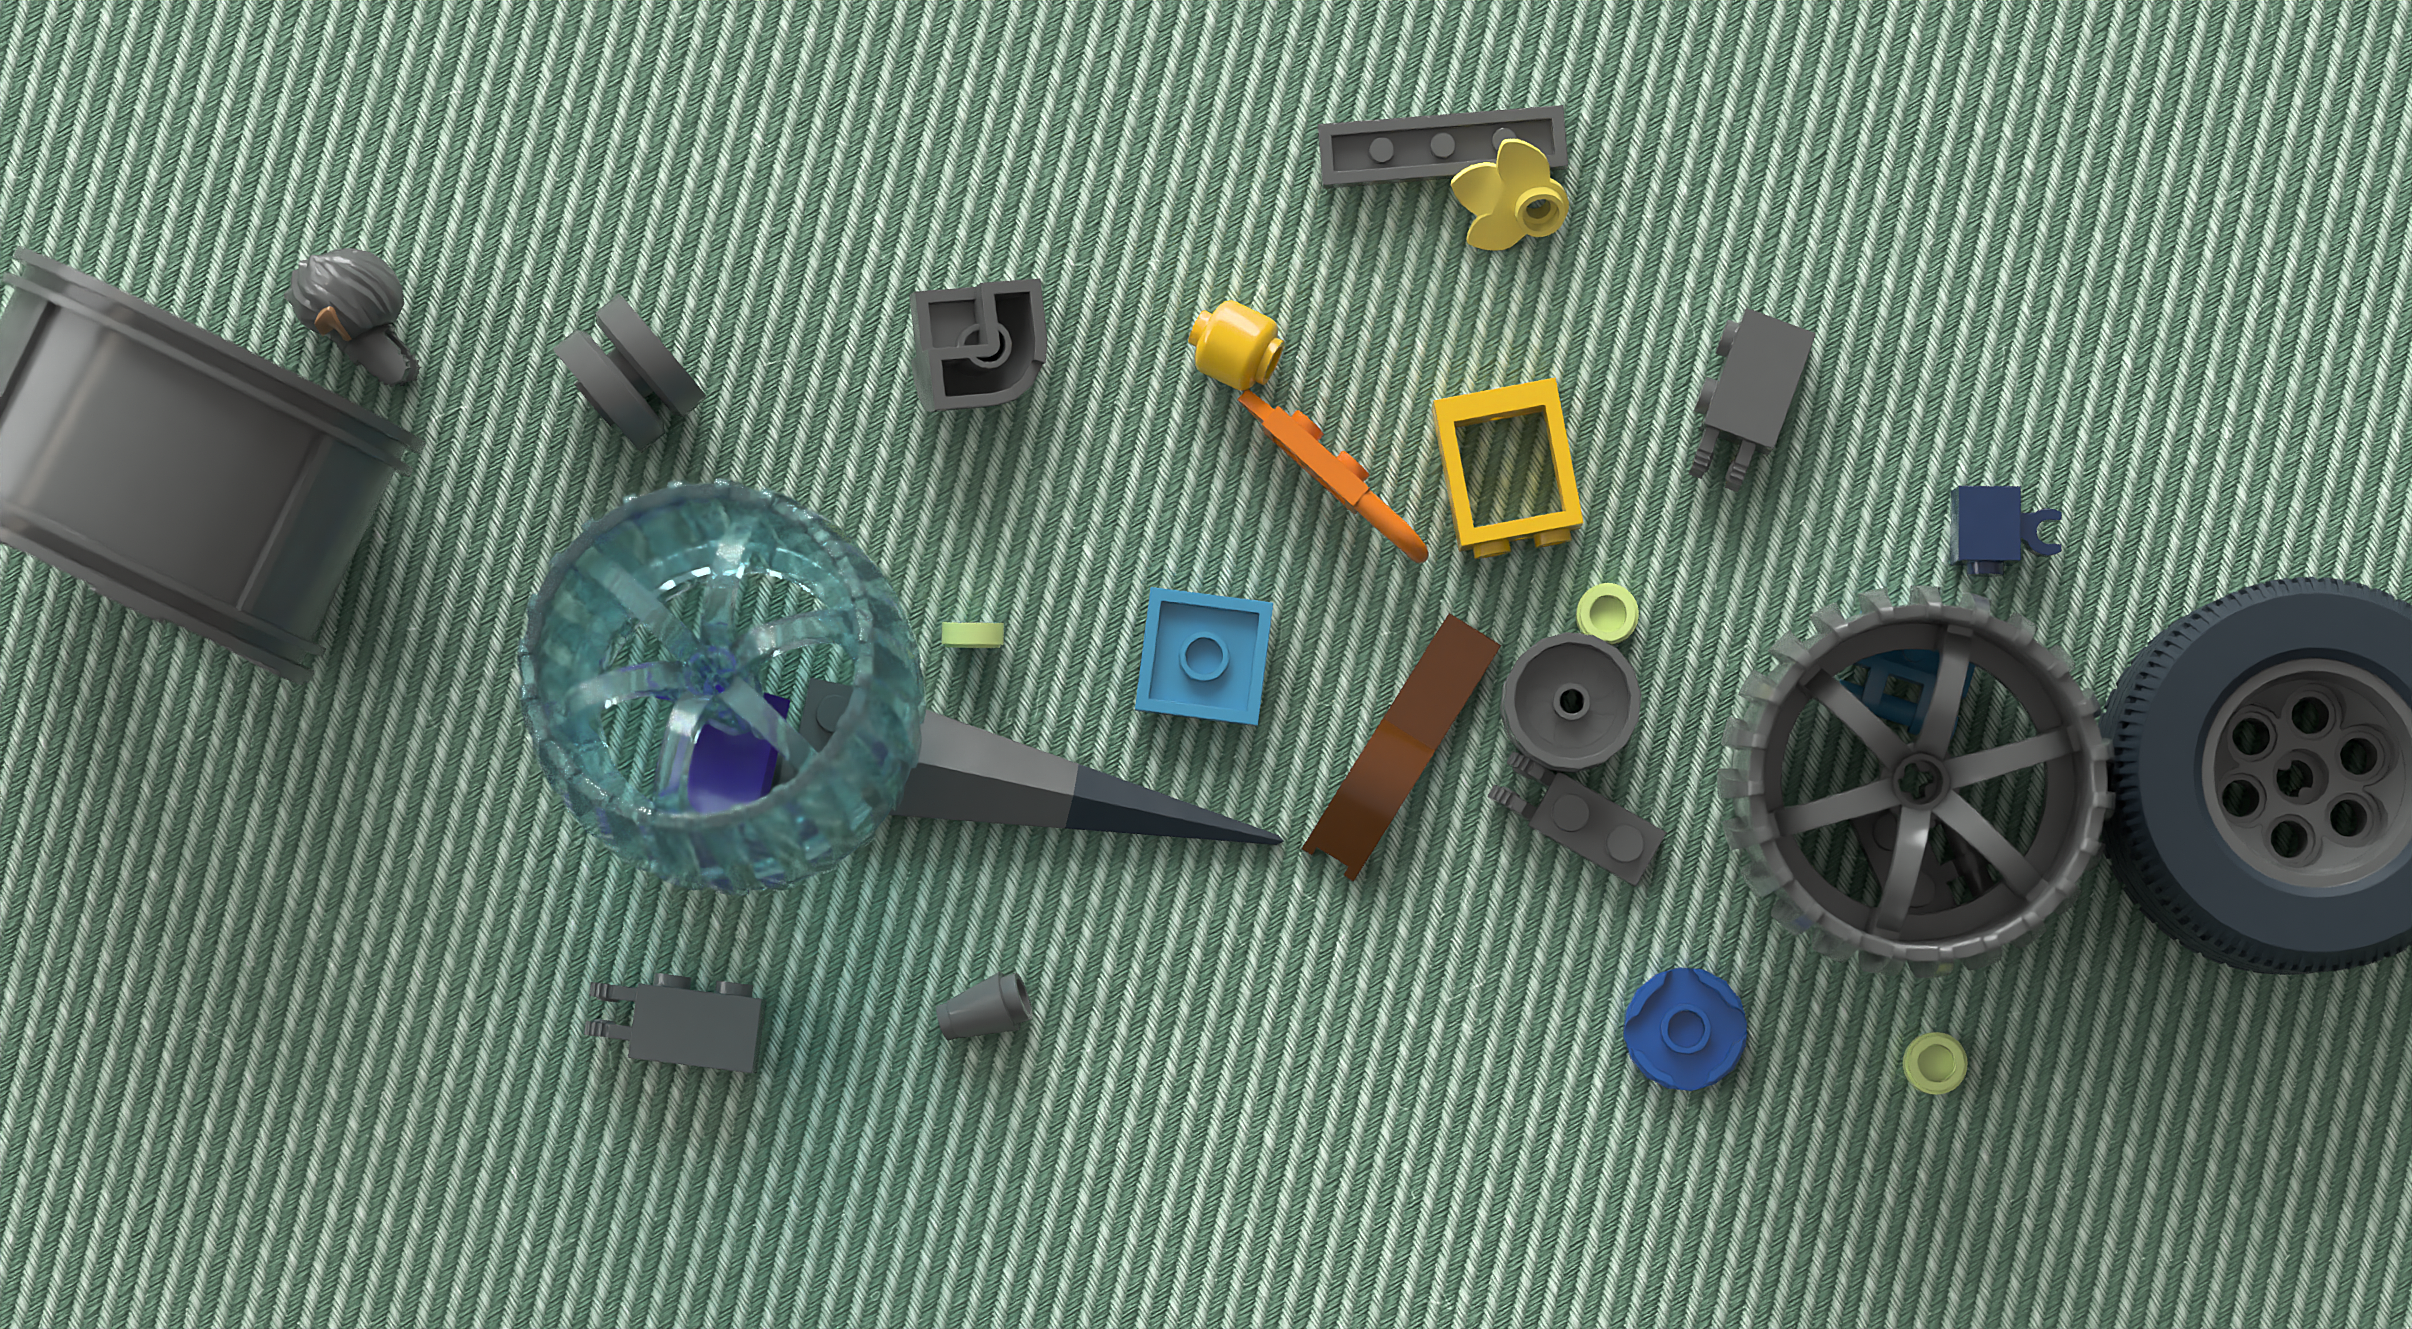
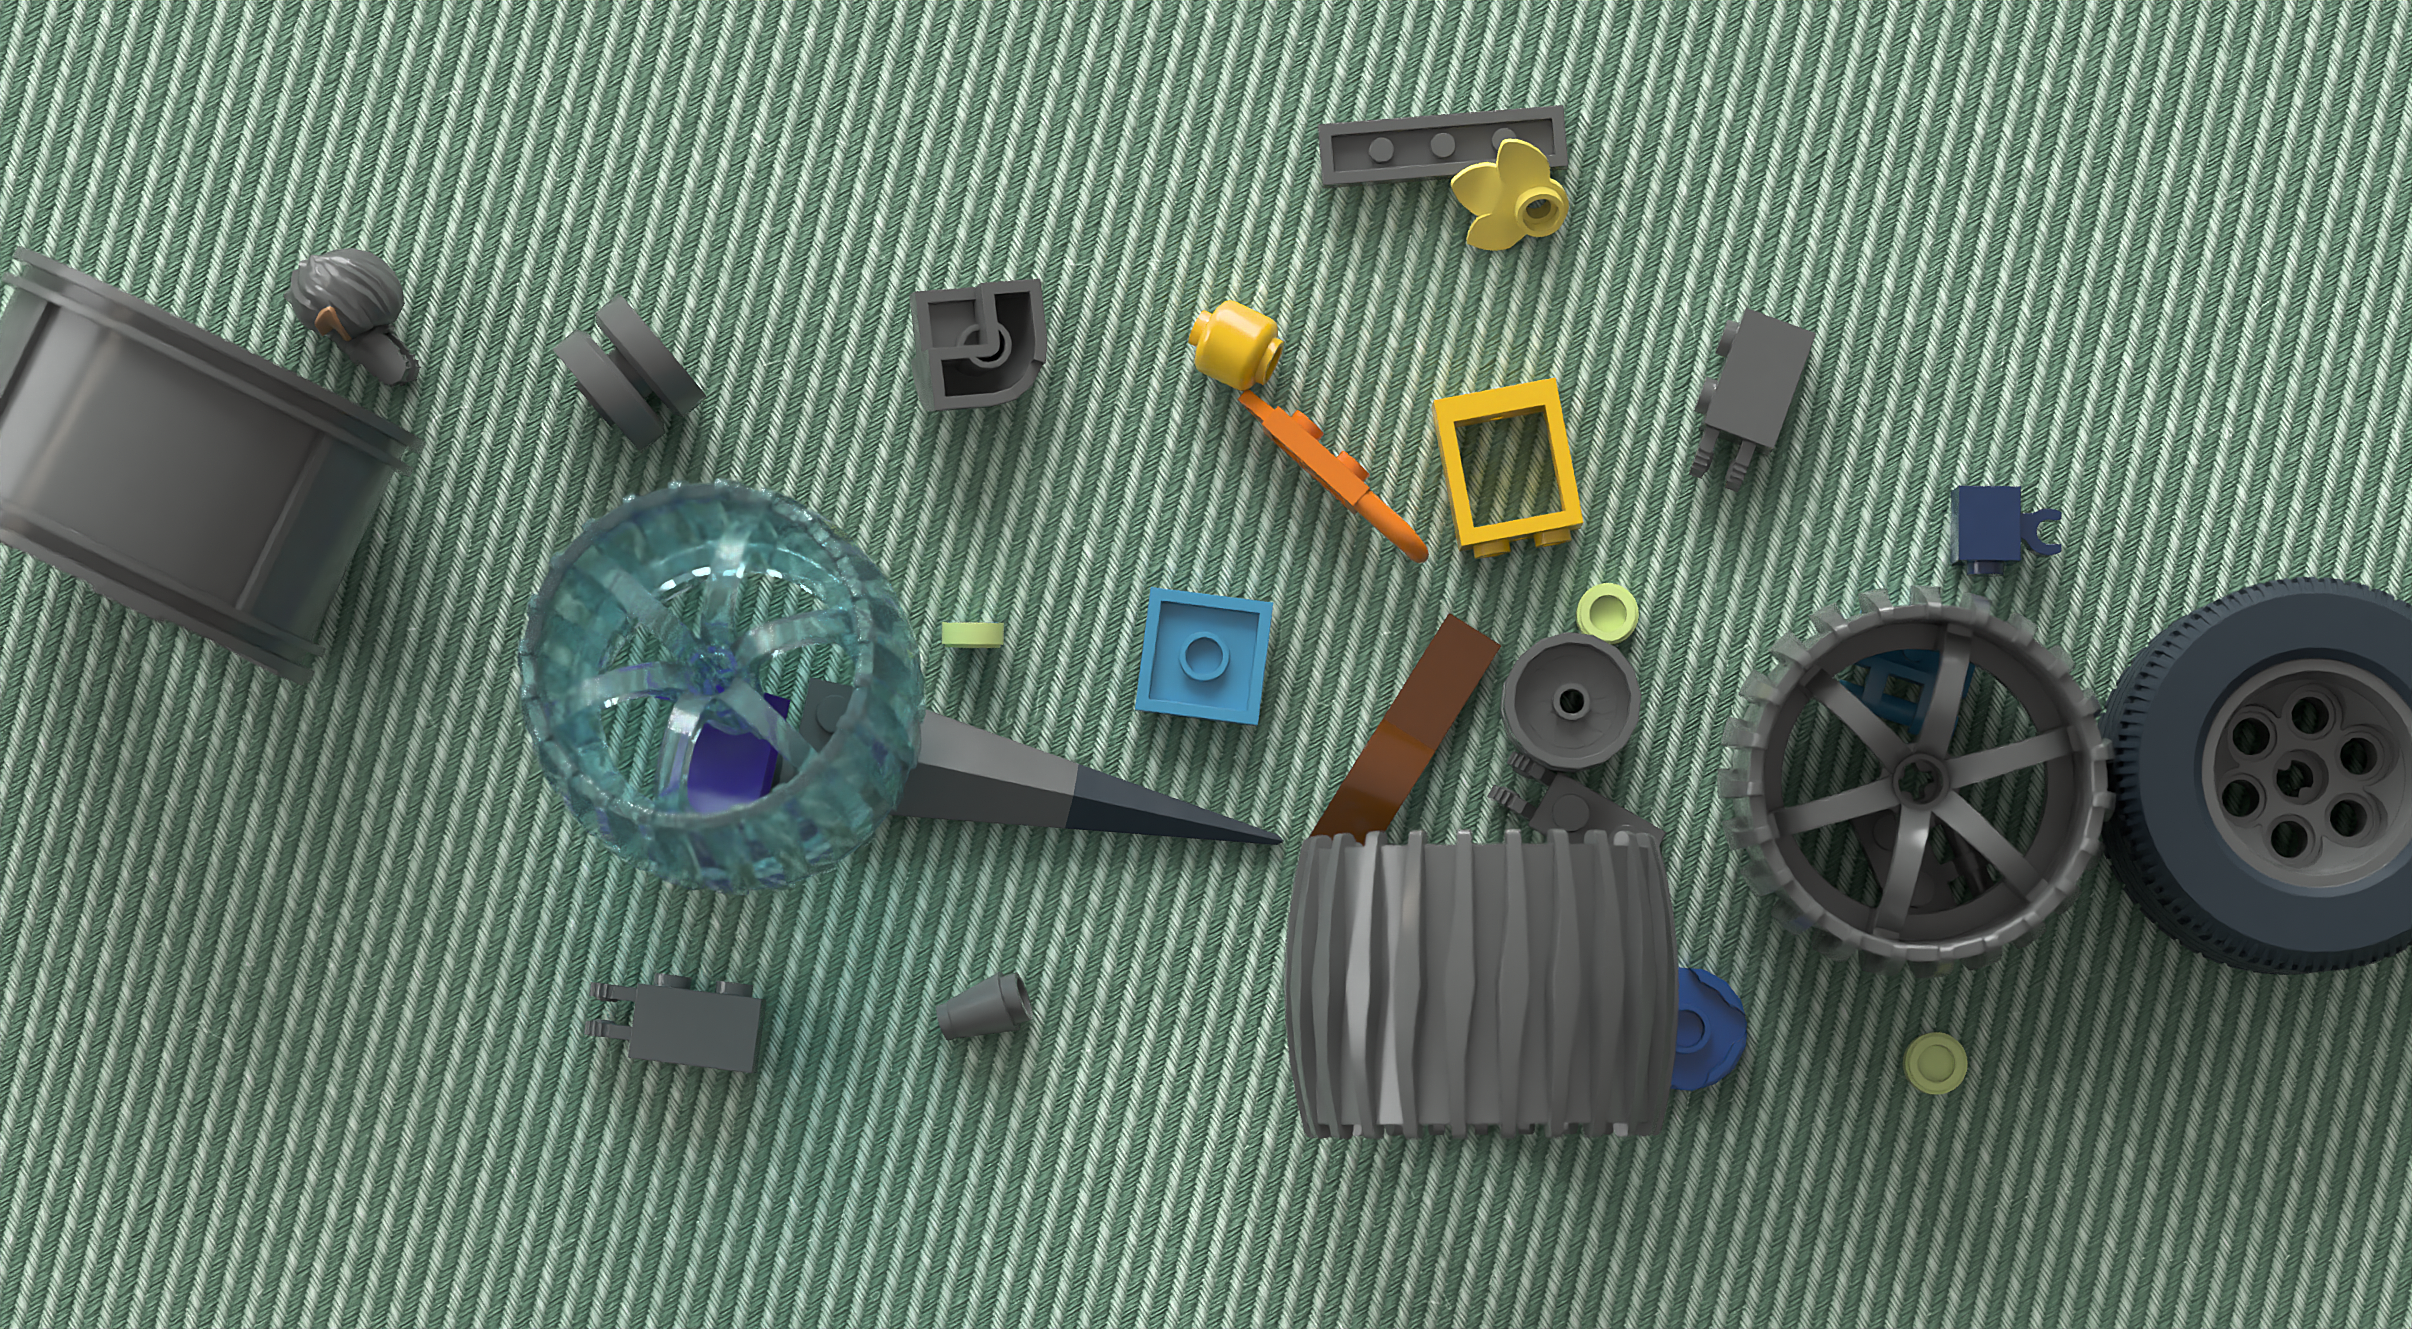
none -> dark grey wheel [1284,829,1679,1139]

